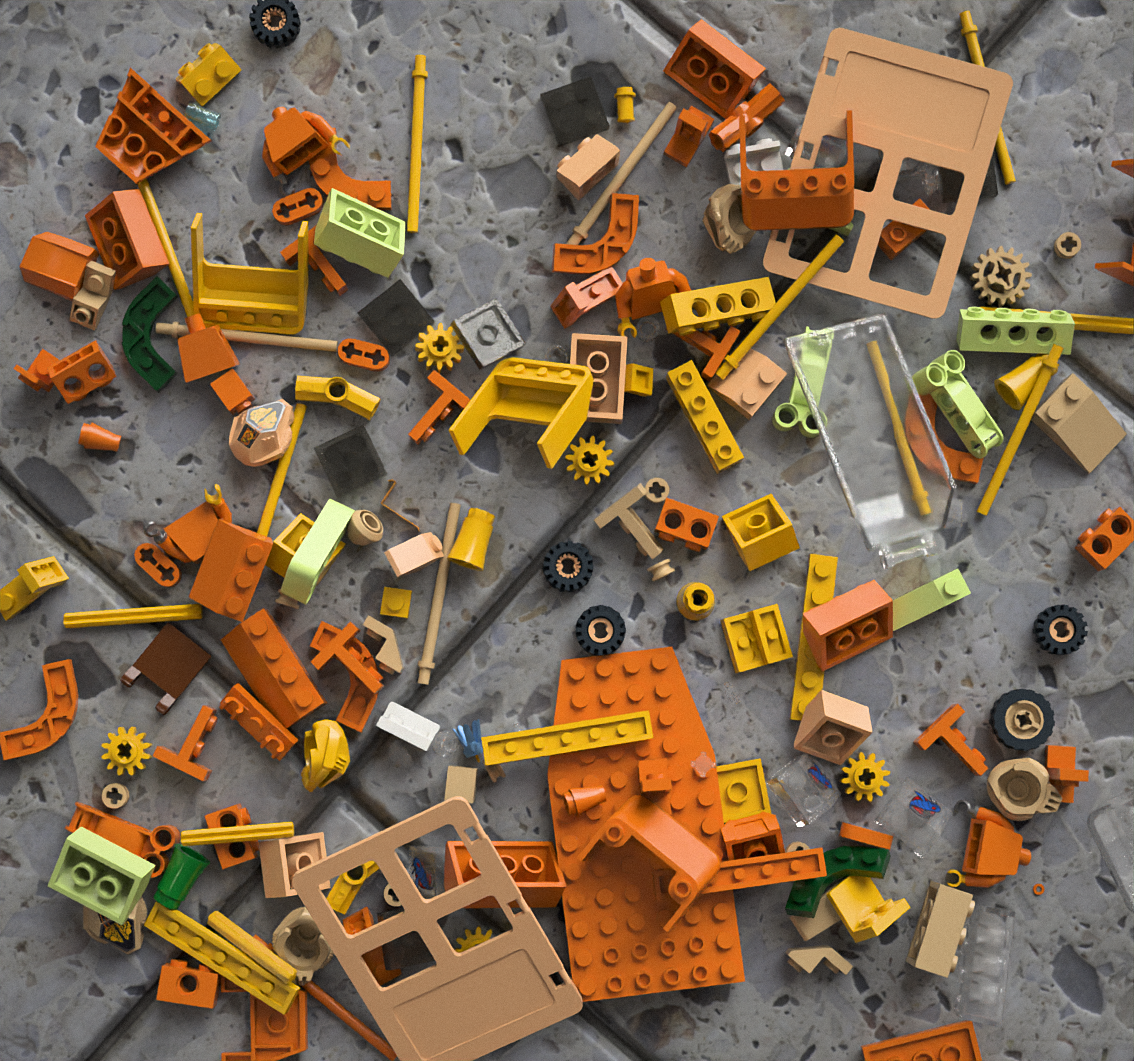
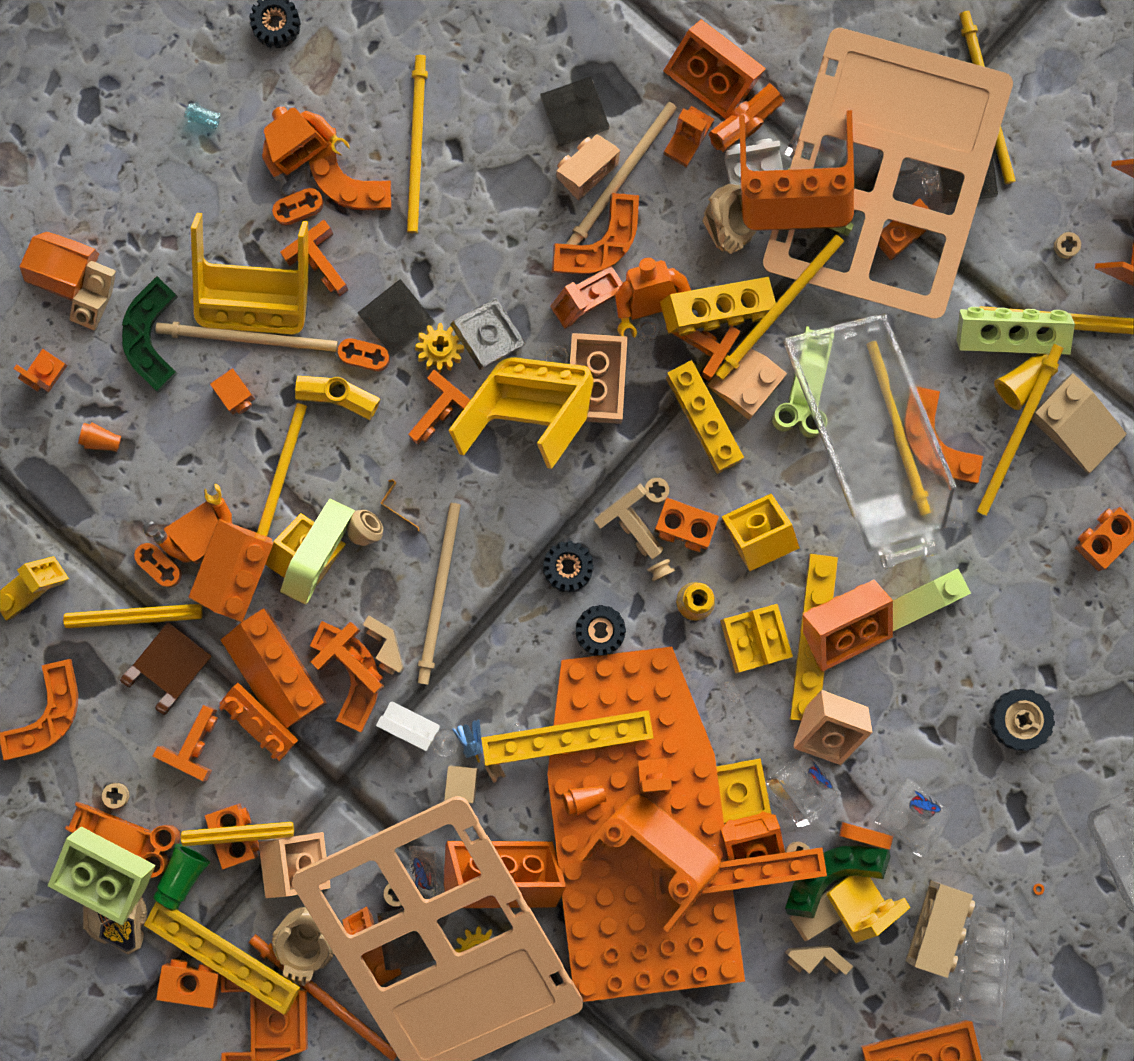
orange brick [48,340,117,404] -> none
orange slope [85,189,169,290] -> none
orange wedge [95,67,212,184] -> none
yellow gear [101,727,152,776] -> none
yellow bar [137,179,194,317] -> none
yellow bracket [175,43,242,106] -> none
orange torso [178,313,240,383] -> none
yellow axle [207,911,297,984] -> none
light nougat helmet [229,399,295,467] -> none
tan bush [275,589,300,609] -> none
yellow helmet [301,719,350,792] -> none
yellowish green slope [314,188,405,278] -> none
clear smoke plate [314,424,388,499] -> none
yellow piece [326,861,380,915] -> none
yellow plate [380,587,412,619] -> none
light nougat slope [384,532,444,577] -> none
yellow plant [446,508,495,571] -> none
yellow gear [565,436,614,486] -> none
yellow pin [614,87,636,123] -> none
yellow plate [624,363,654,397] -> none
clear piece [691,752,716,777] -> none
yellow gear [840,752,890,802] -> none
yellowish green piece [911,350,1004,459] -> none
orange bracket [913,703,989,776] -> none
orange torso [947,800,1031,888] -> none
tan gear [970,246,1032,307] -> none
tan helmet [987,758,1062,821] -> none
black bush [1033,604,1088,655] -> none
orange bracket [1045,745,1089,803] -> none

